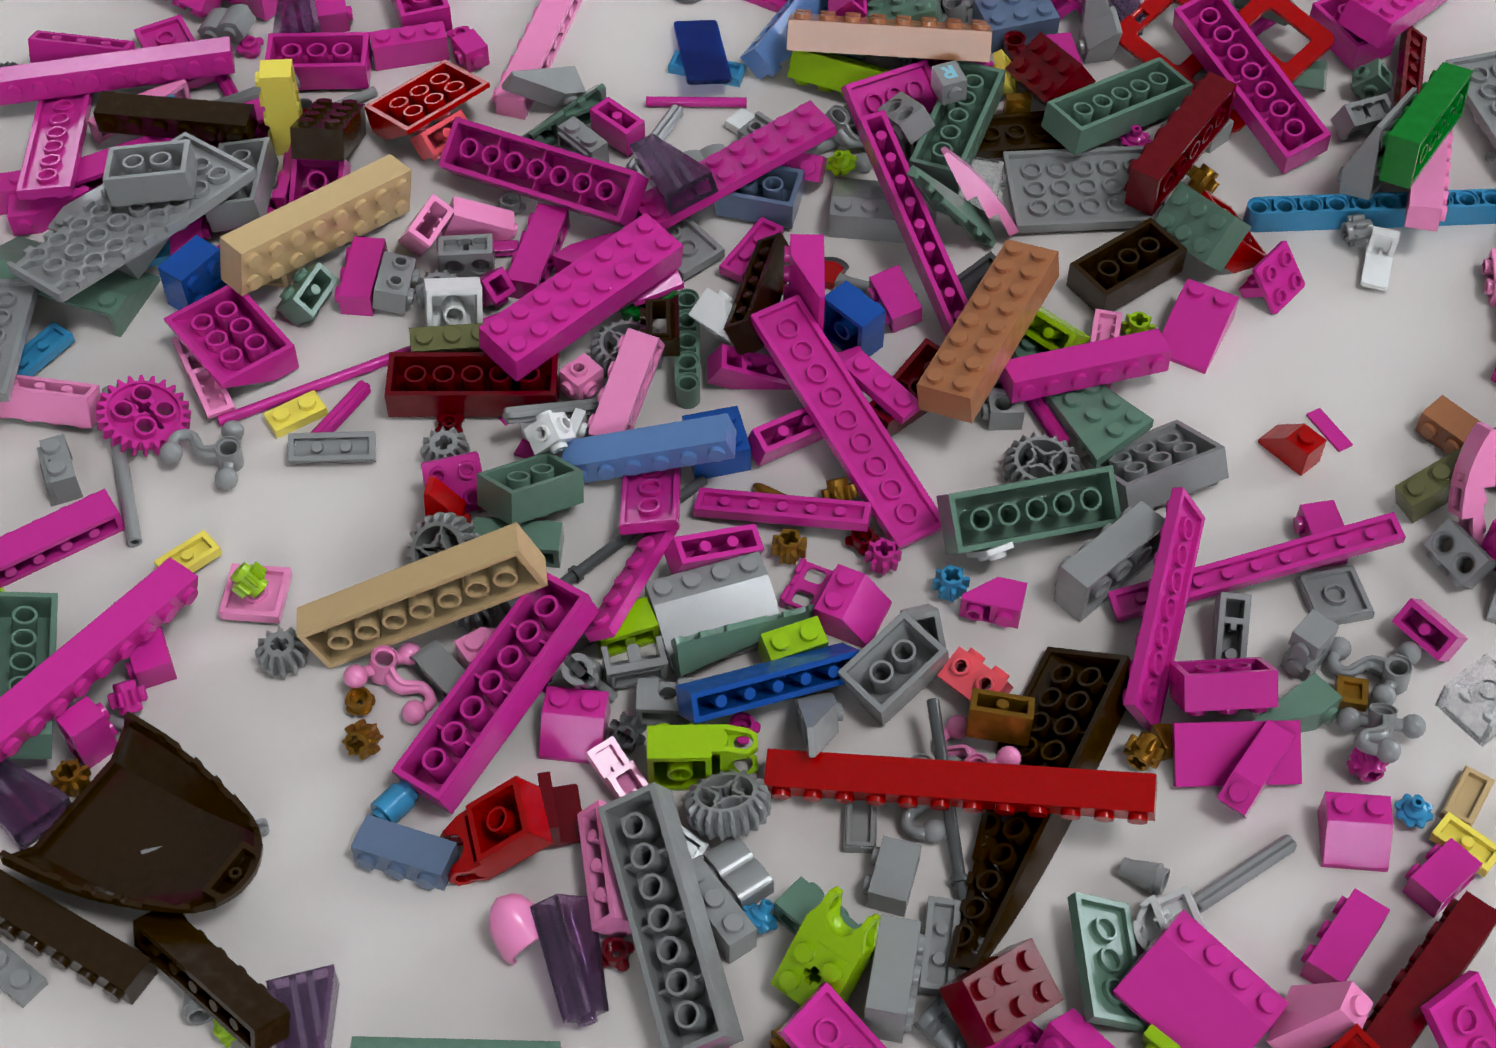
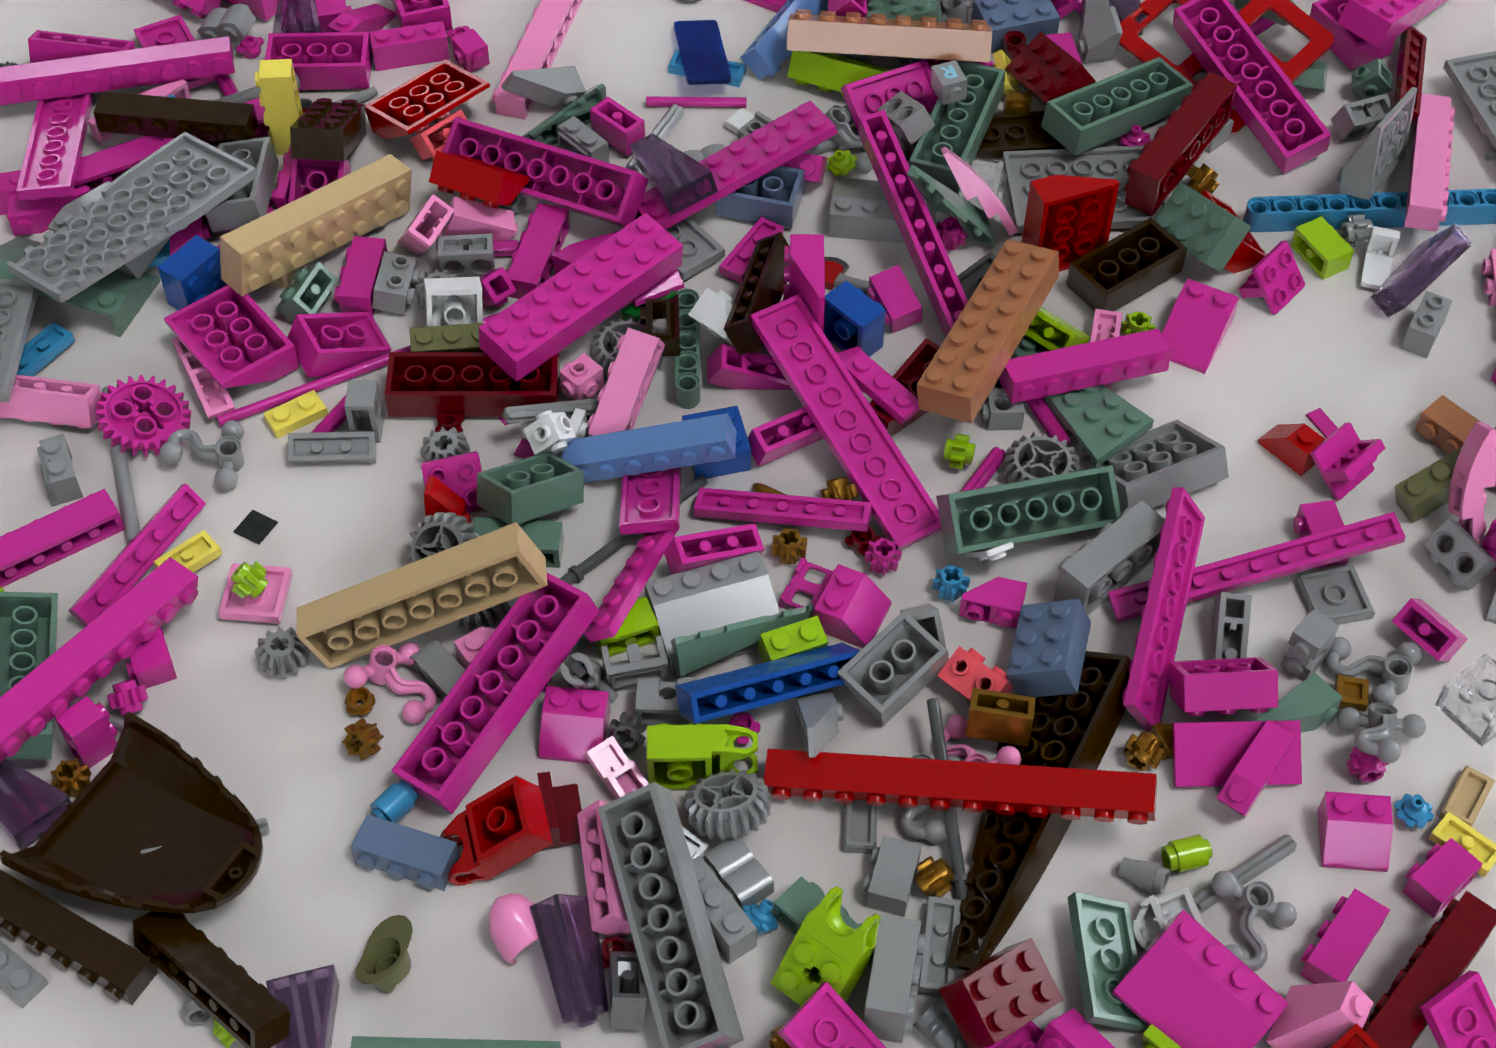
light grey brick [103,139,198,207] -> none
green brick [1377,62,1473,189] -> none
none -> dark pink plate [68,483,206,627]
none -> pearl dark grey sticker [233,509,278,545]
none -> dark pink slope [287,311,392,377]
none -> dark pink slope [327,4,396,36]
none -> light grey brick [344,379,384,443]
none -> olive piece [355,915,413,993]
none -> red slope [428,151,530,209]
none -> flat silver slope [608,951,647,1030]
none -> pearl gold gear [914,855,955,897]
none -> dark pink gear [937,217,967,250]
none -> lime gear [943,433,976,470]
none -> dark pink axle [960,447,1005,492]
none -> sand blue brick [1006,598,1091,698]
none -> red slope [1021,175,1120,272]
none -> lime brick [1161,834,1213,873]
none -> light grey piece [1211,871,1297,971]
none -> lime brick [1290,216,1354,280]
none -> dark pink bracket [1311,422,1386,500]
none -> clear purple slope [1371,223,1473,317]
none -> light grey brick [1401,291,1453,358]

